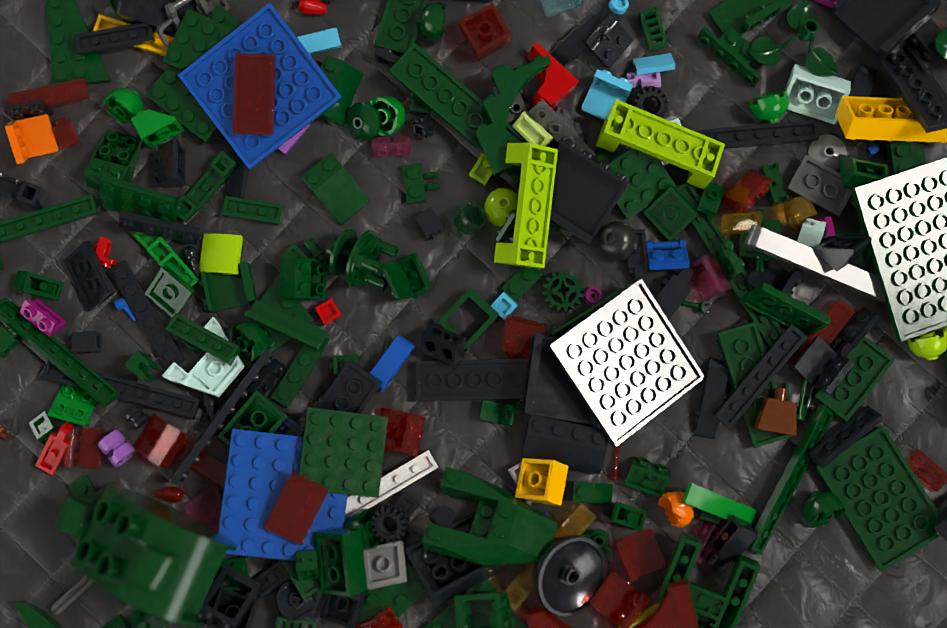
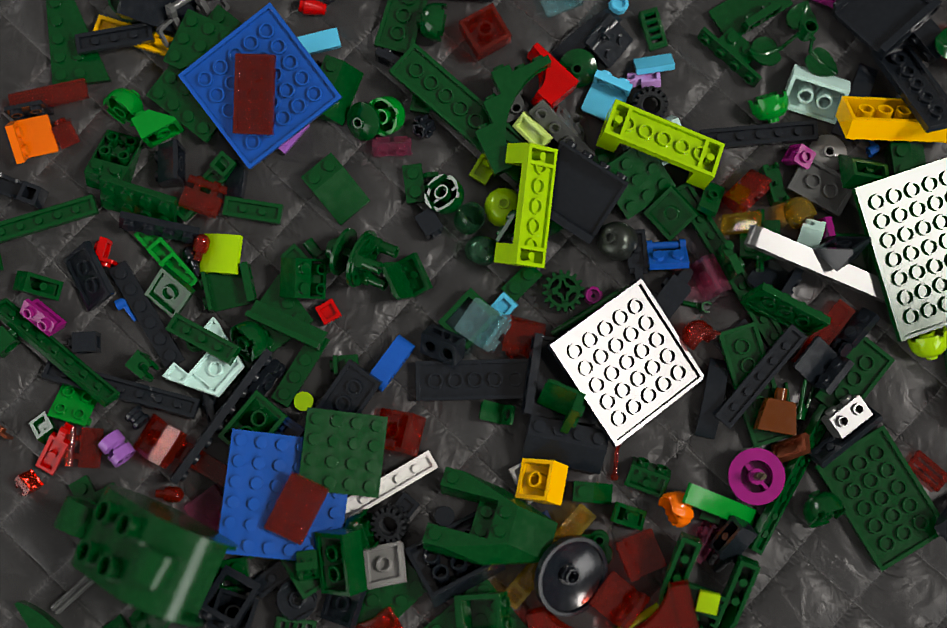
none -> clear red tile [14,469,44,496]
none -> clear red plate [178,174,228,219]
none -> clear red cylinder [192,234,210,262]
none -> lime tile [294,391,314,412]
none -> dark green cylinder [424,174,465,214]
none -> clear light blue bracket [455,298,512,352]
none -> clear green helmet [465,236,497,266]
none -> dark green bracket [537,379,586,434]
none -> dark green dish [560,48,597,88]
none -> clear red hat [682,320,721,350]
none -> lime tile [695,589,721,615]
none -> magenta piece [728,448,785,505]
none -> copper plate [771,432,811,463]
none -> magenta bracket [781,143,816,170]
none -> brick [820,394,873,439]

